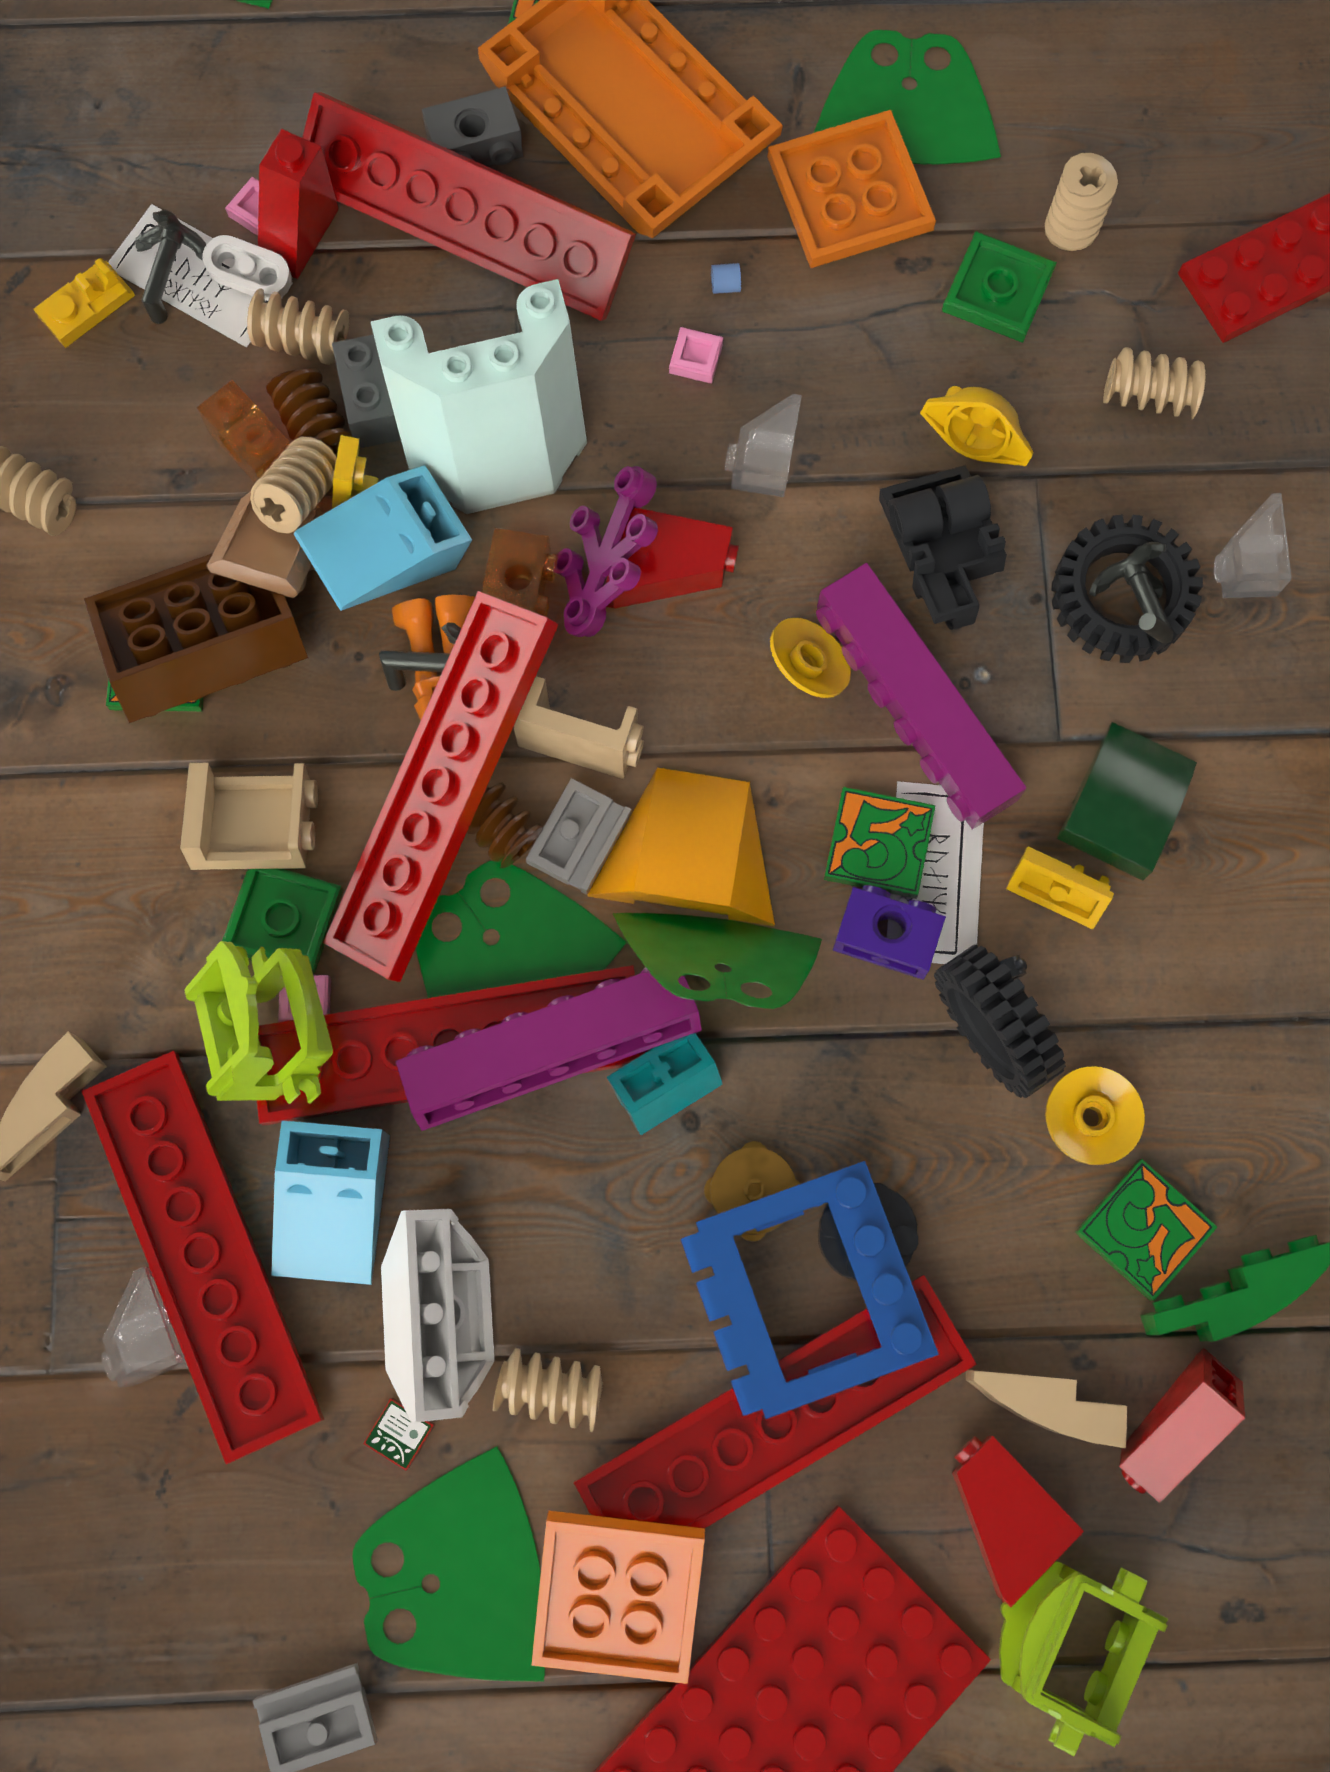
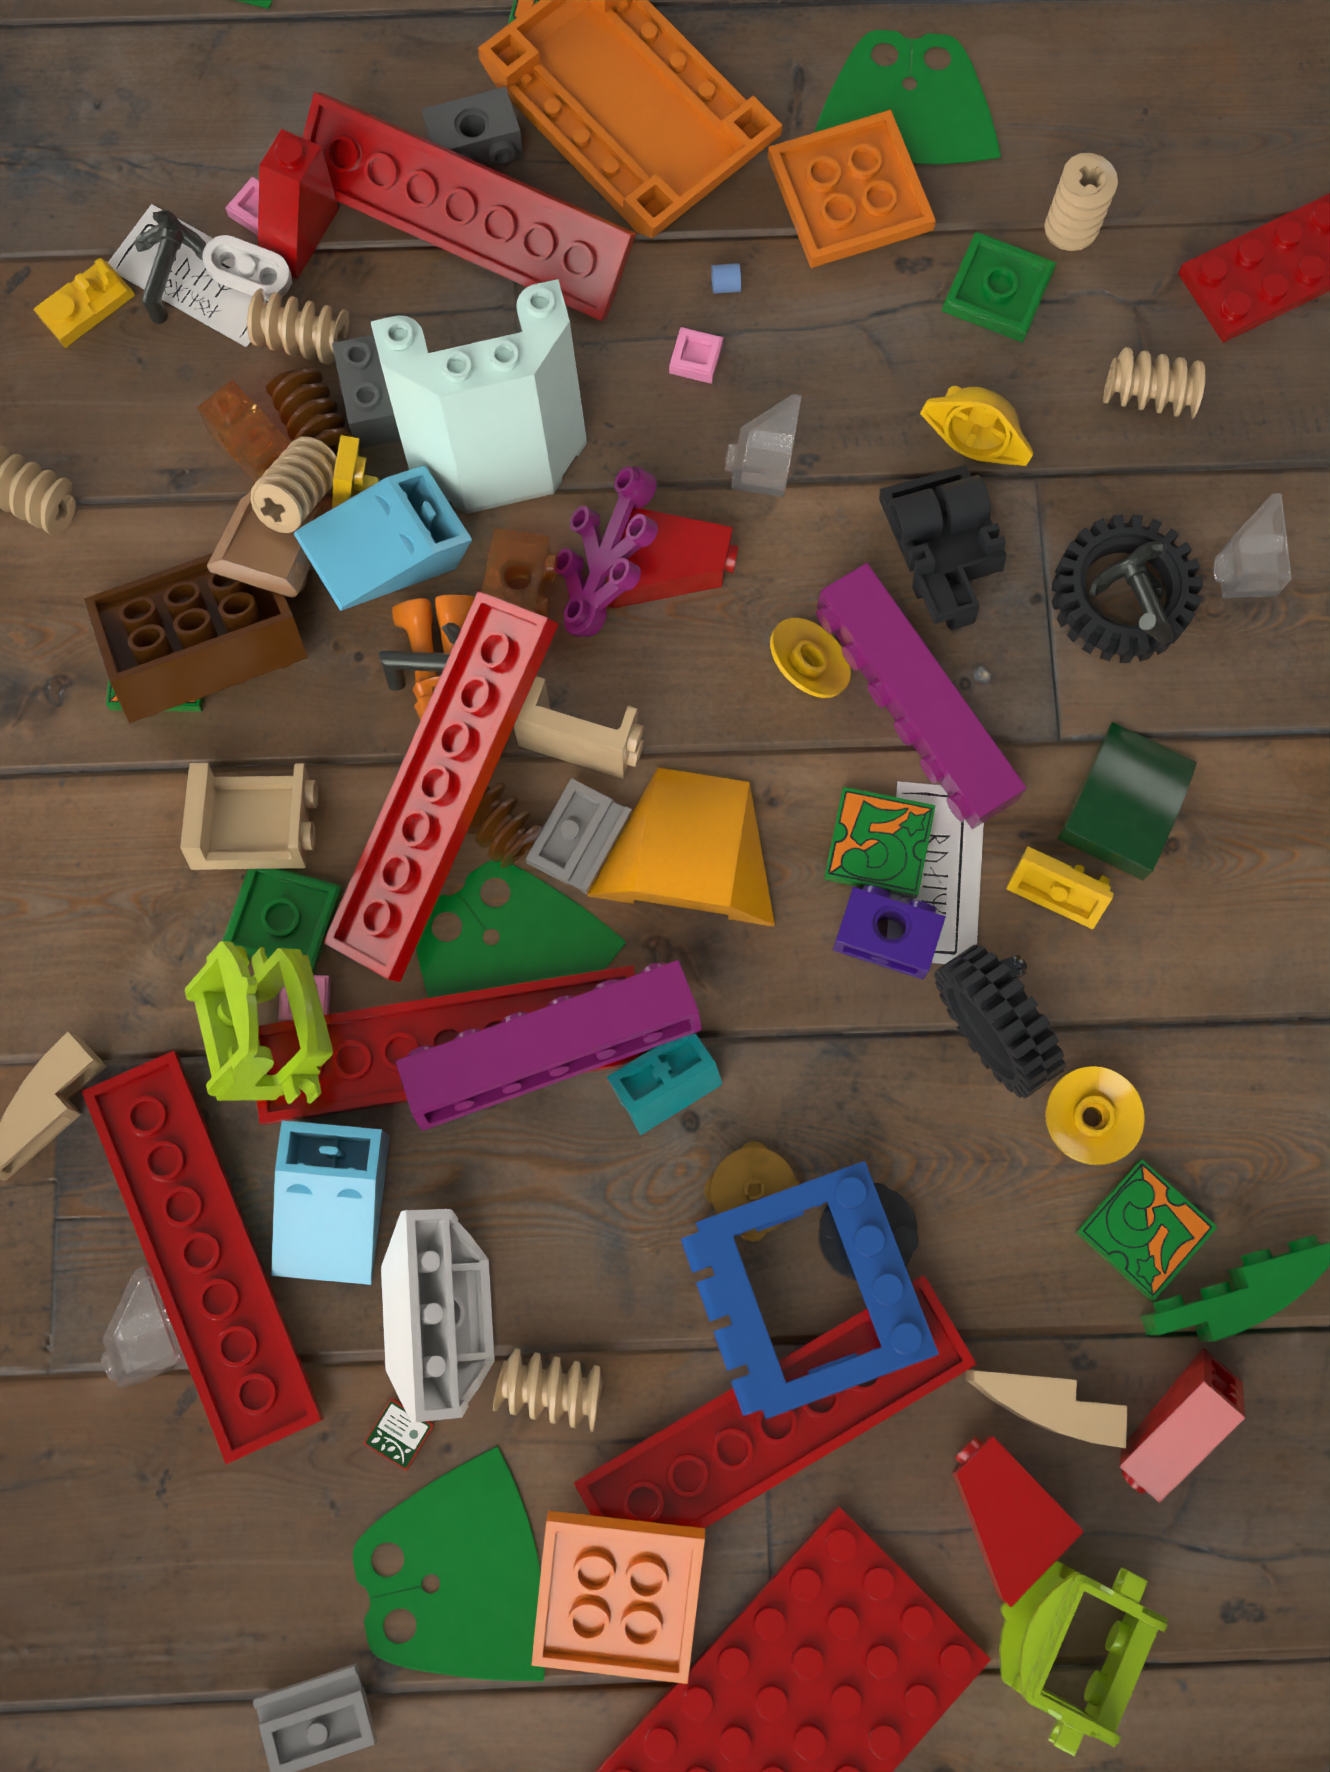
green piece [612,913,822,1009] -> none

